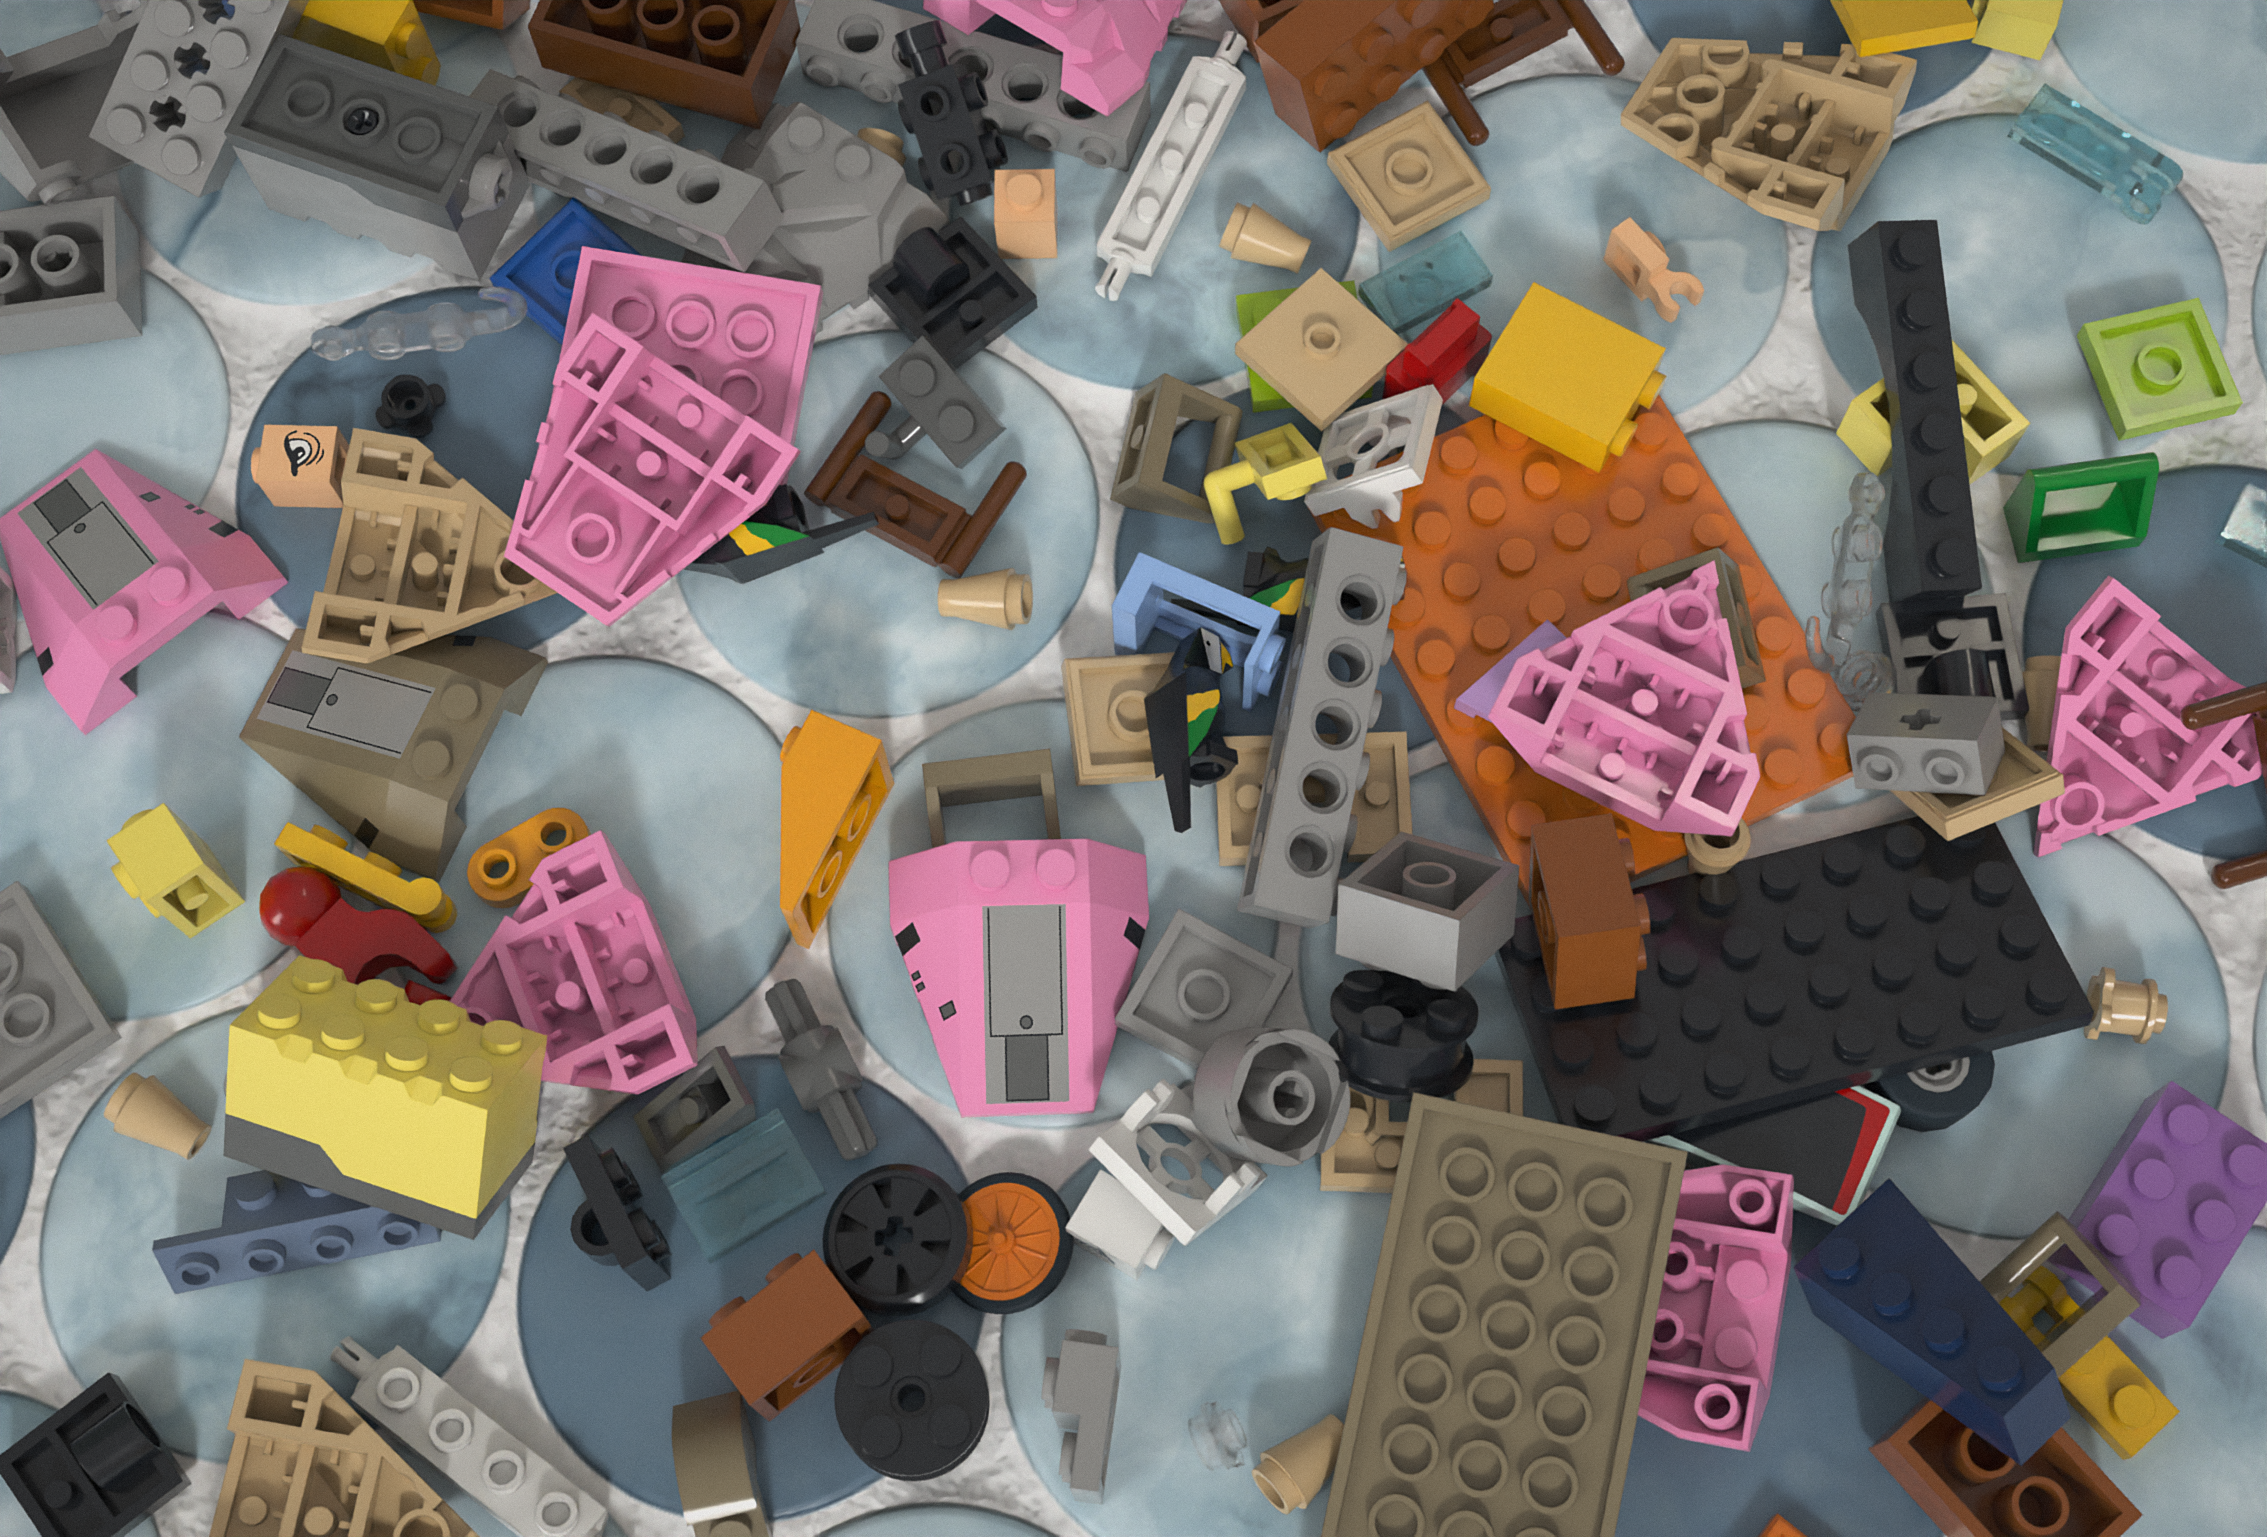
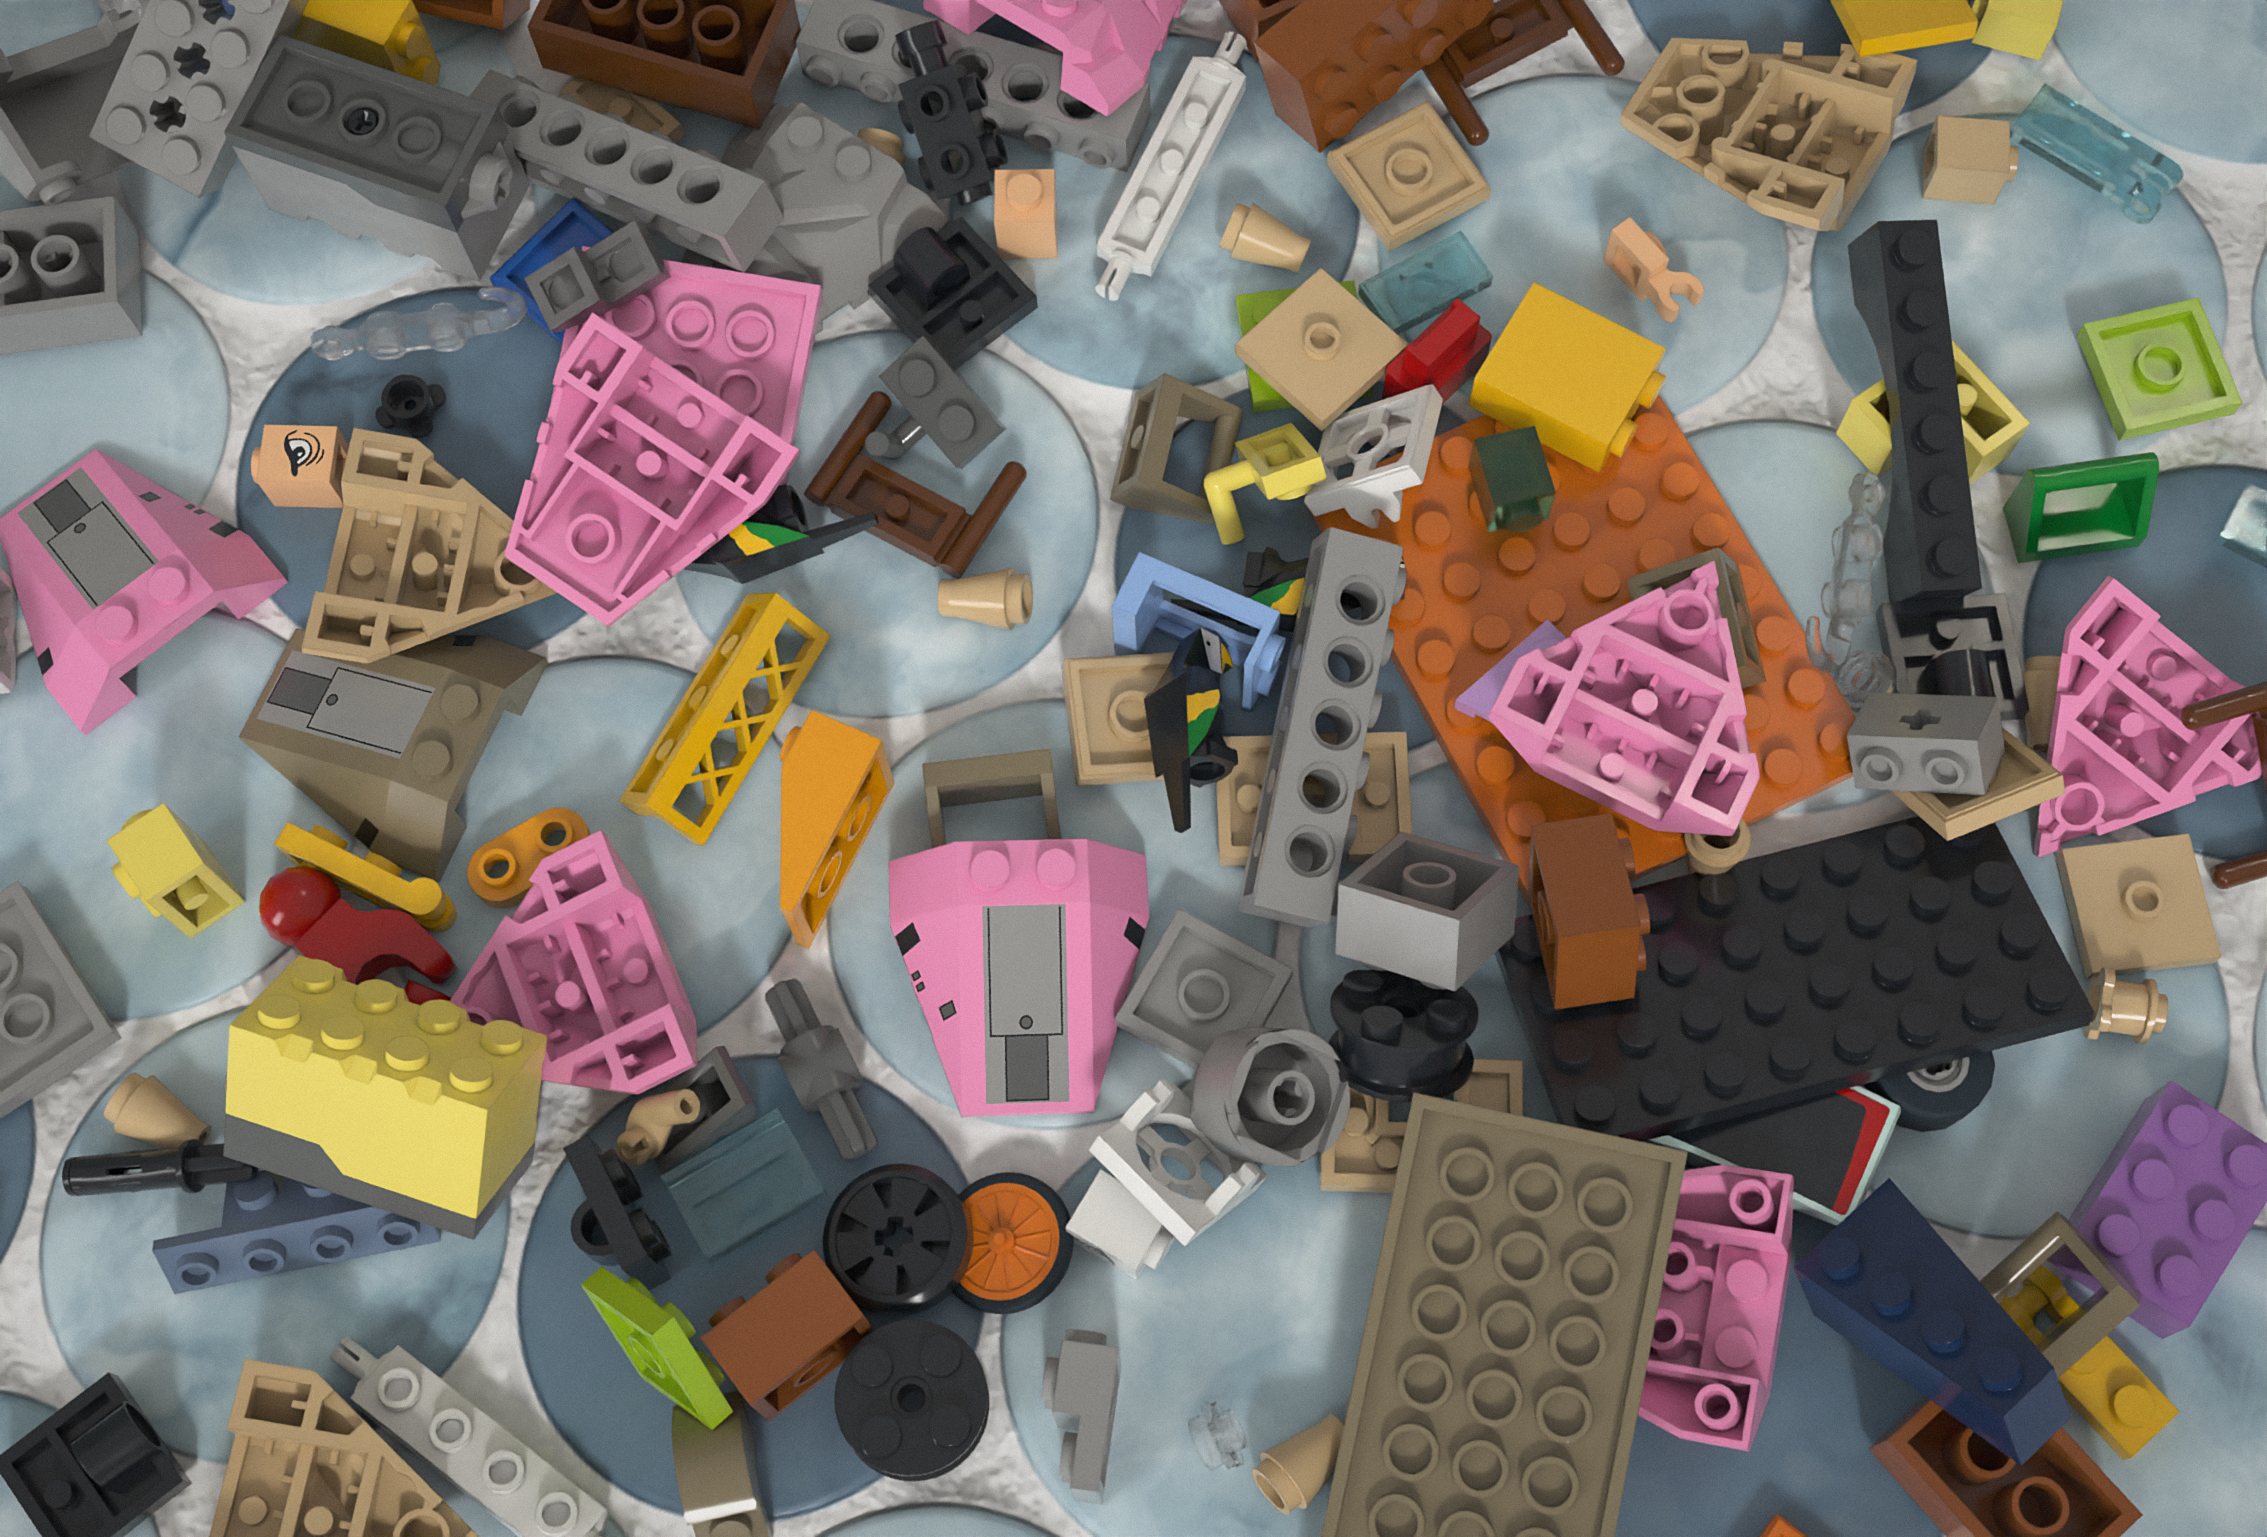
none -> black axle [62,1139,259,1196]
none -> flat silver slope [524,220,671,333]
none -> lime plate [581,1266,733,1430]
none -> tan arm [616,1089,700,1166]
none -> yellow fence [618,593,831,846]
none -> clear green brick [1468,426,1556,532]
none -> tan brick [1922,115,2019,204]
none -> tan plate [2055,834,2221,979]

